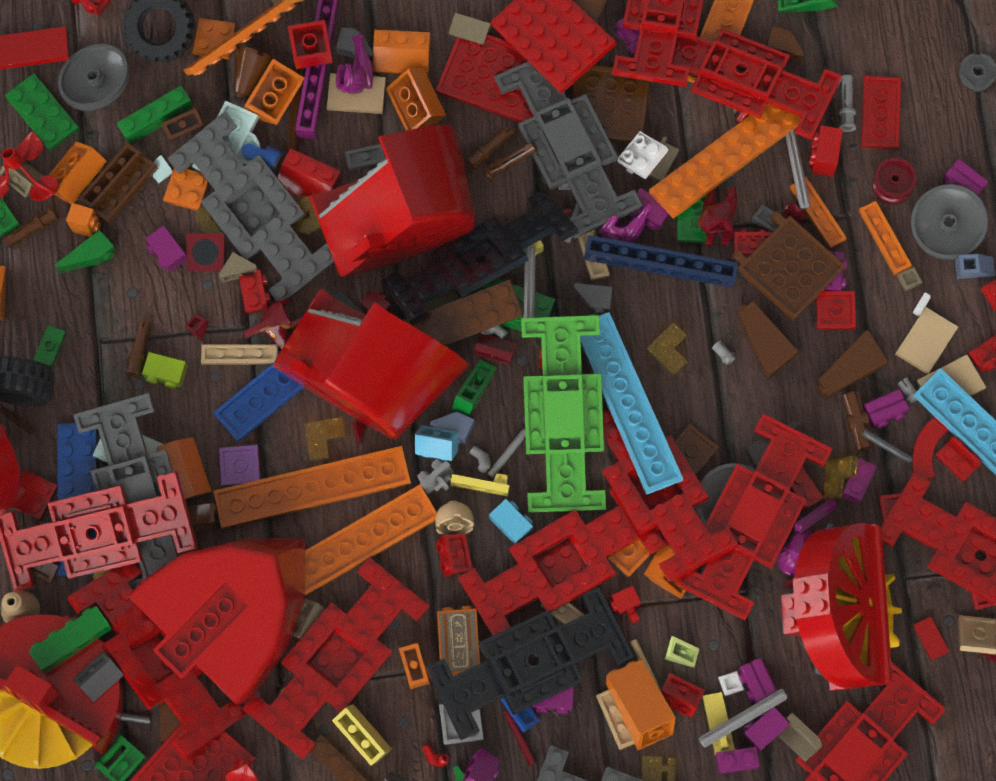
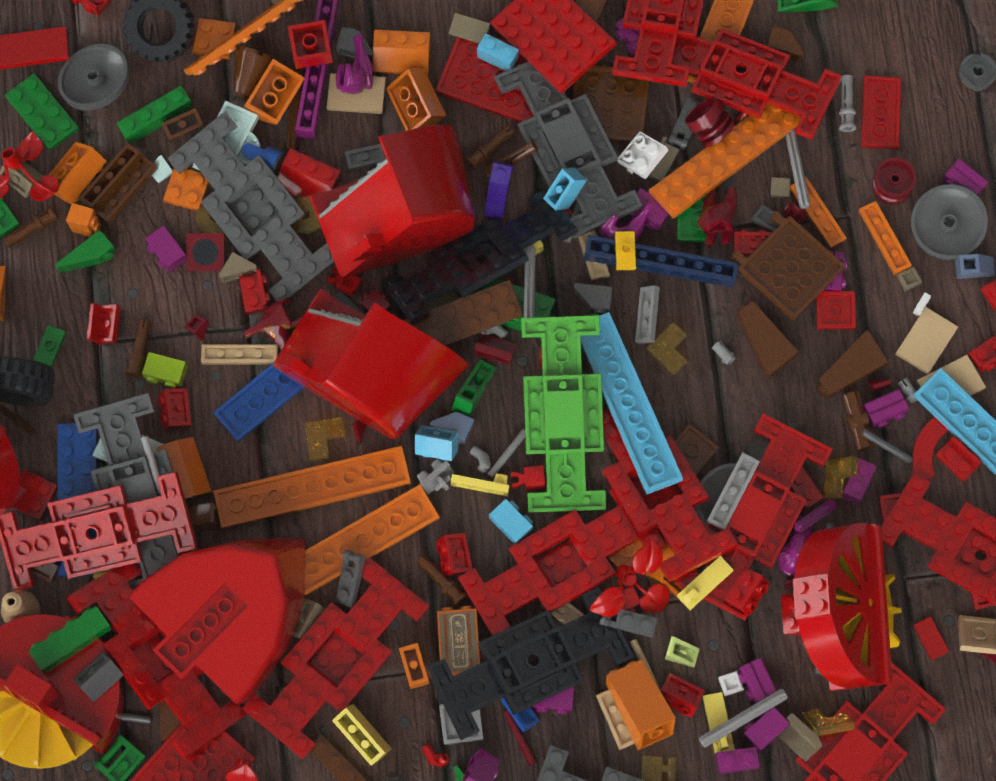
medium lavender tile [219,445,260,487] -> none
tan cylinder [435,501,474,535] -> none
red brick [808,125,843,177] -> none
none -> red bracket [87,303,121,344]
none -> light grey bar [141,436,161,494]
none -> red bracket [158,388,192,430]
none -> red plate [327,269,363,297]
none -> dark grey plate [335,549,365,608]
none -> reddish brown pin [417,555,467,607]
none -> medium azure brick [477,33,519,71]
none -> dark purple slope [484,161,514,220]
none -> red brick [511,466,545,491]
none -> medium azure brick [543,168,587,210]
none -> red plant [589,538,670,617]
none -> dark grey plate [599,609,657,638]
none -> yellow plate [615,231,636,270]
none -> light grey plate [635,285,660,344]
none -> dark grey plate [668,97,701,150]
none -> light yellow hinge [677,556,734,610]
none -> dark red wheel [684,97,735,147]
none -> light grey plate [707,452,760,530]
none -> red bracket [724,567,769,616]
none -> dark tan tile [770,177,790,198]
none -> clear yellow plate [802,709,854,736]
none -> dark red slope [867,379,892,393]

